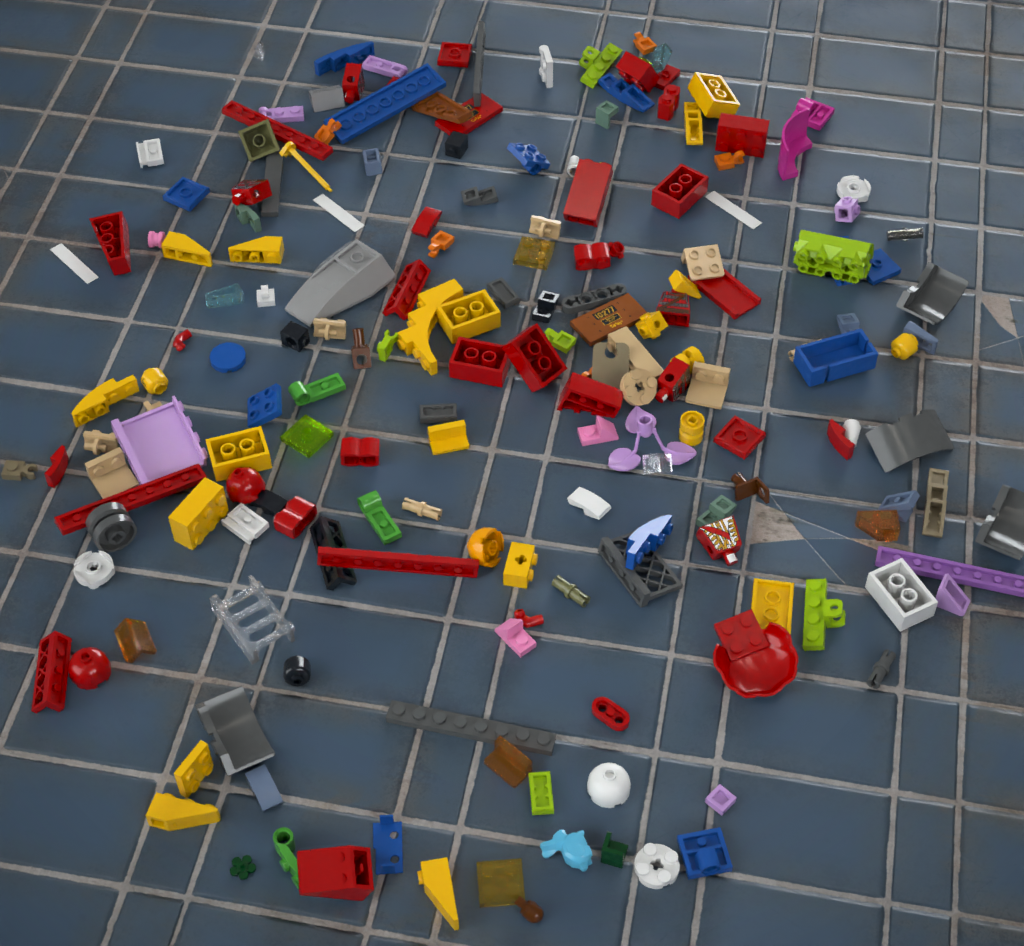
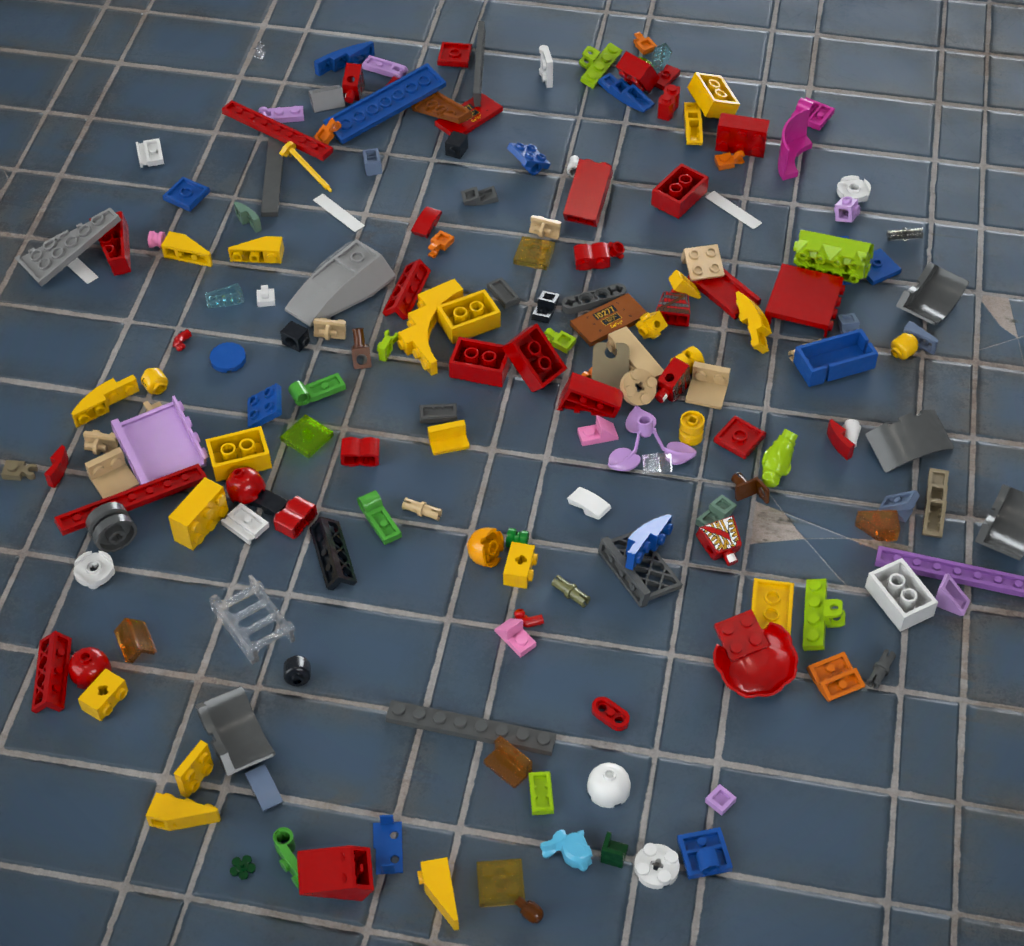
red torso [231,179,272,205] -> none
olive slope [238,119,280,162] -> none
red plate [317,546,479,578] -> none
sand green panel [595,100,619,129] -> none
none -> light grey wing [14,208,122,287]
none -> yellow brick [78,668,128,721]
none -> green wheel [506,528,529,548]
none -> yellow slope [736,291,772,354]
none -> lime animal [762,429,798,488]
none -> red panel [765,263,846,338]
none -> orange slope [806,651,866,702]

